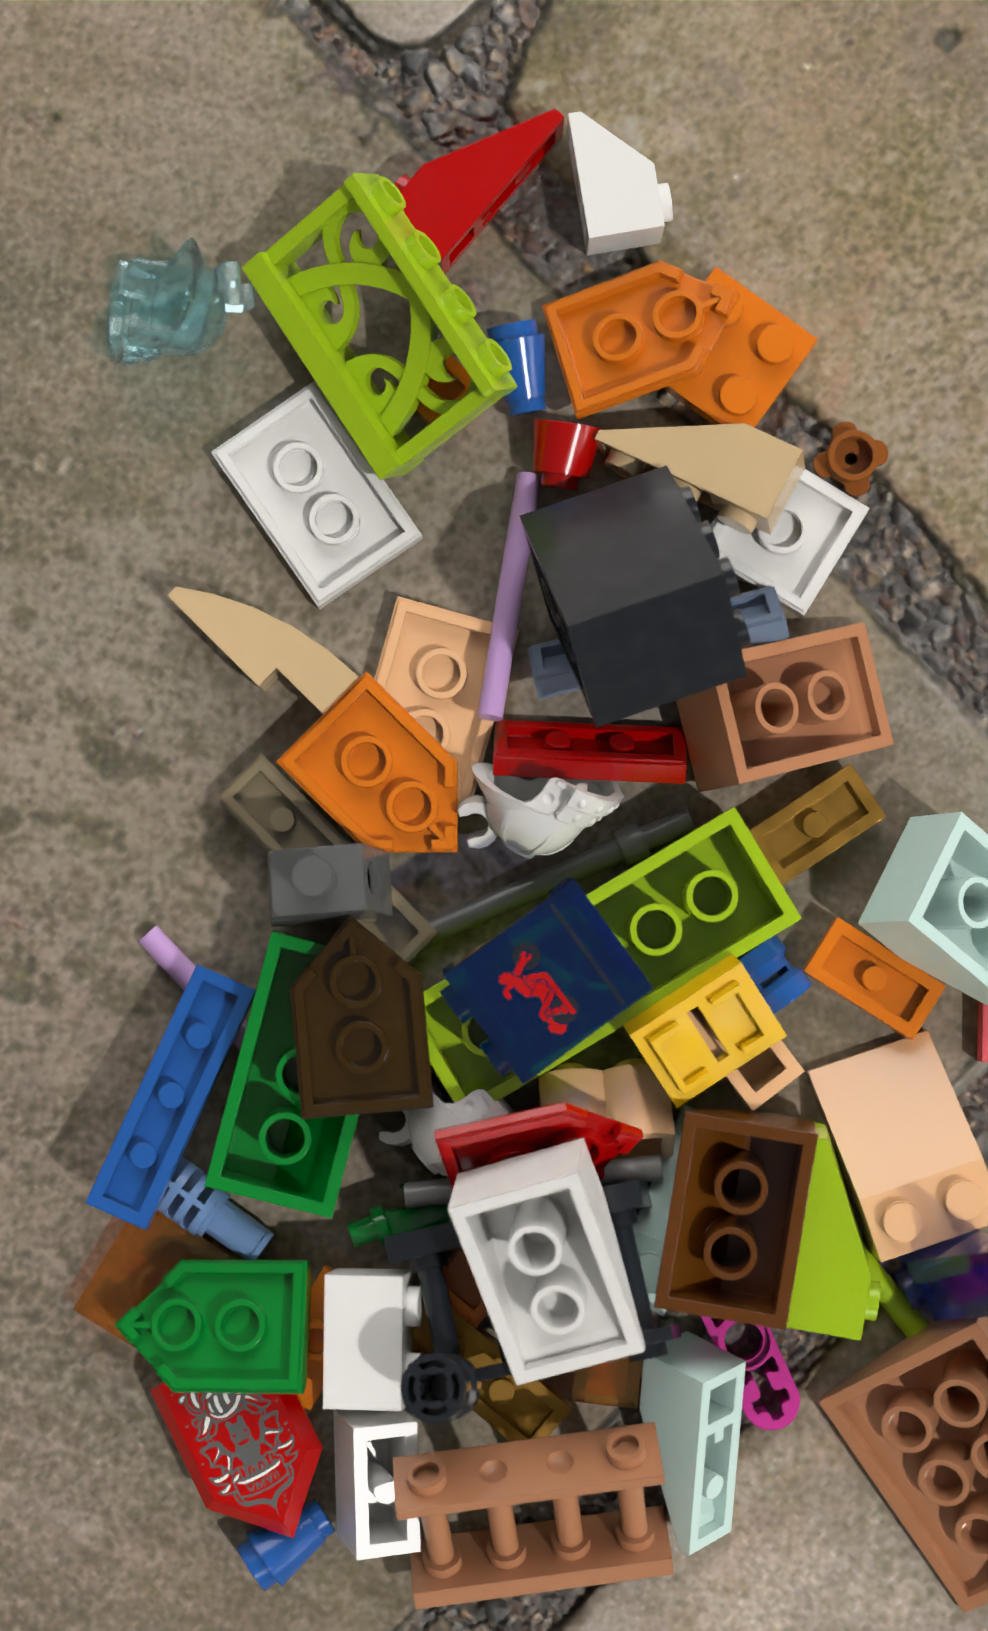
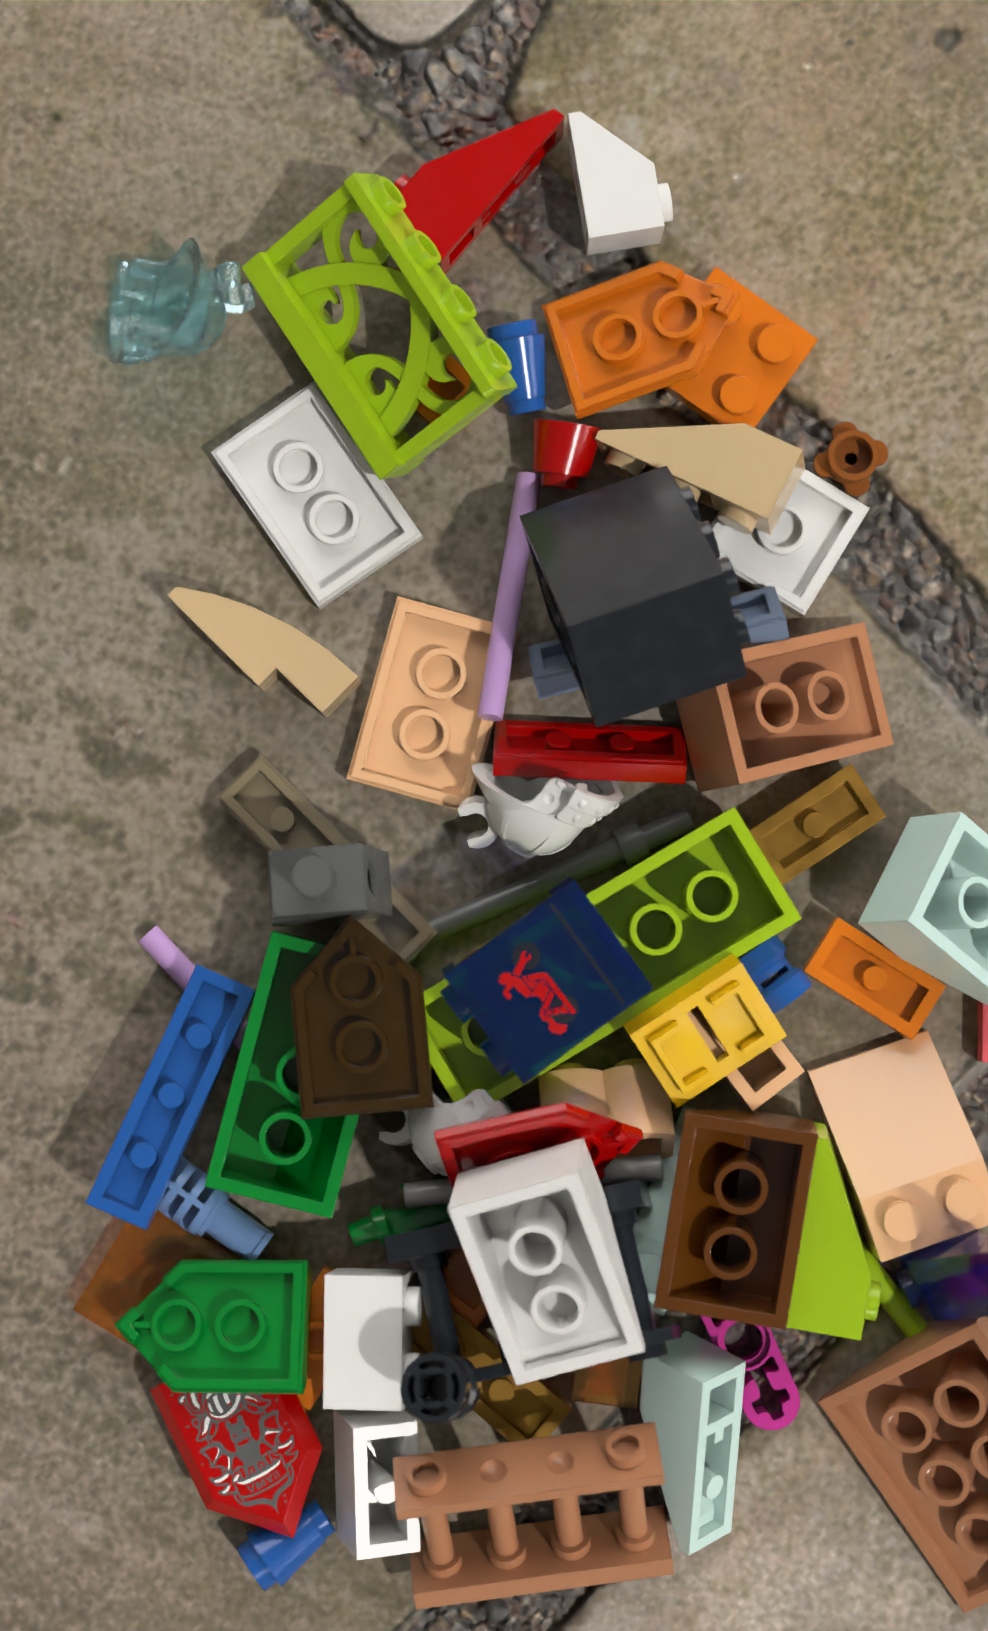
orange tile [276,671,458,853] -> none

